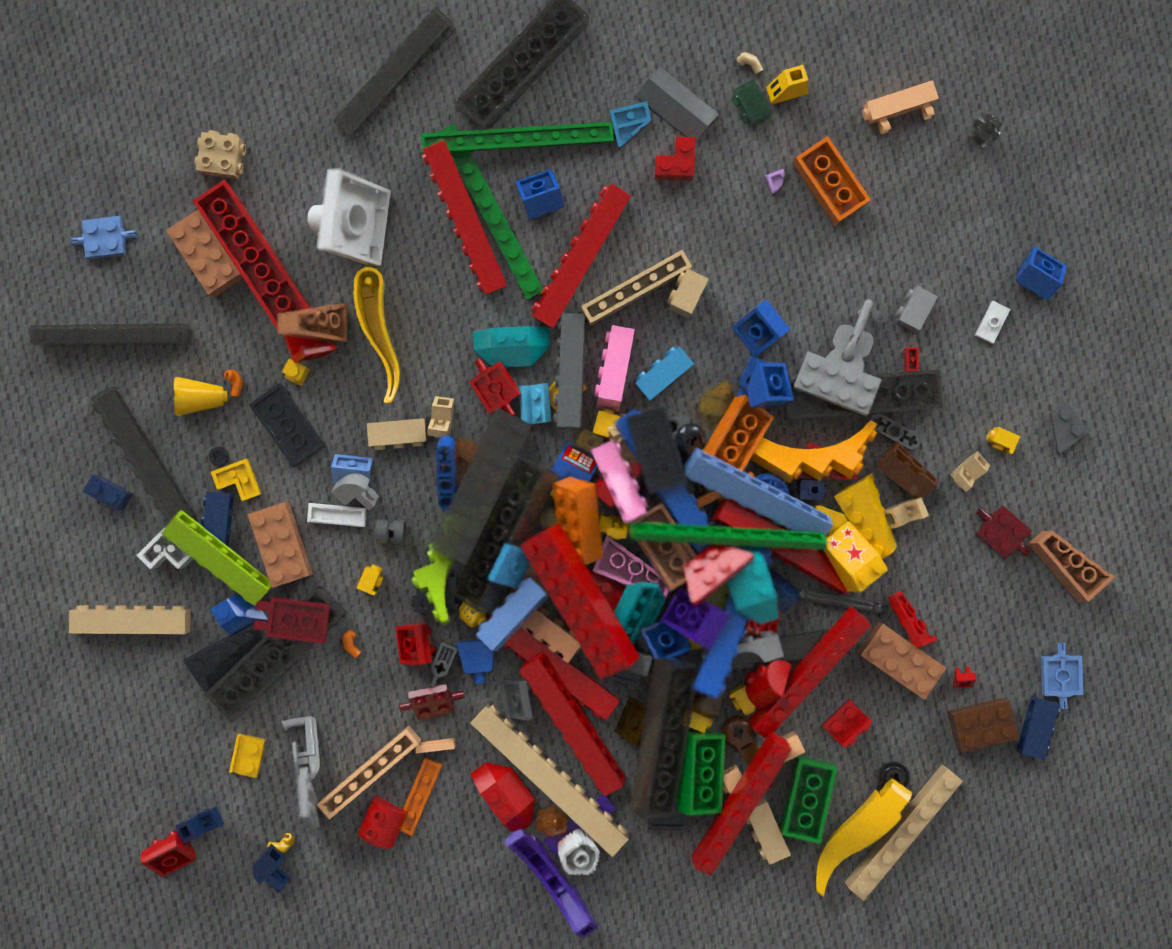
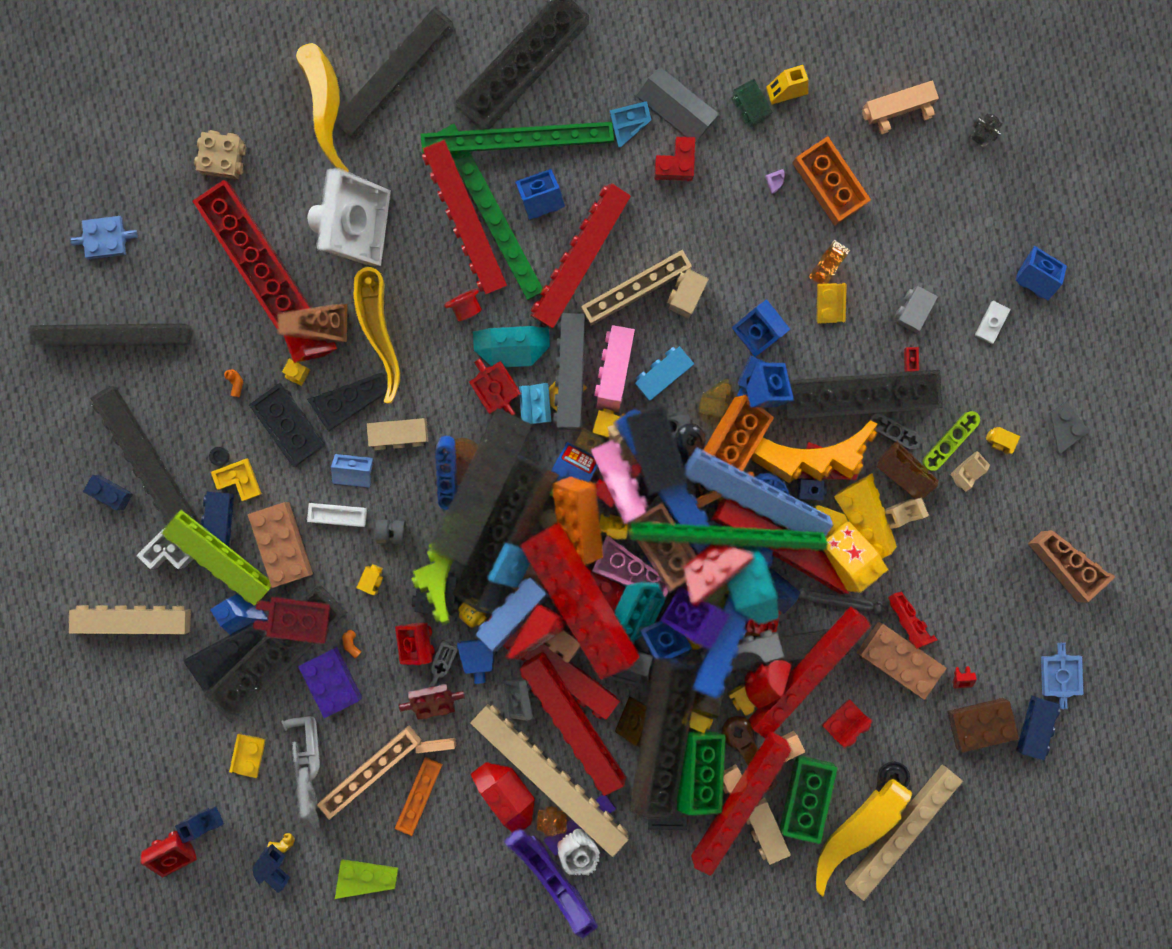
nougat brick [166,210,243,298] -> none
yellow cone [174,377,228,416] -> none
light grey brick [331,473,379,510] -> none
red brick [357,795,408,849] -> none
tan brick [427,396,454,438] -> none
tan arm [737,52,764,75] -> none
light grey plate [793,299,881,417] -> none
dark red plate [976,505,1032,559] -> none
none -> yellow animal [296,43,349,173]
none -> dark purple brick [298,647,363,718]
none -> black wing [307,373,388,431]
none -> lime wing [335,859,398,899]
none -> red piece [444,288,482,321]
none -> red slope [507,604,565,659]
none -> clear orange brick [809,240,850,284]
none -> yellow plate [817,283,847,323]
none -> lime beam [922,411,980,471]

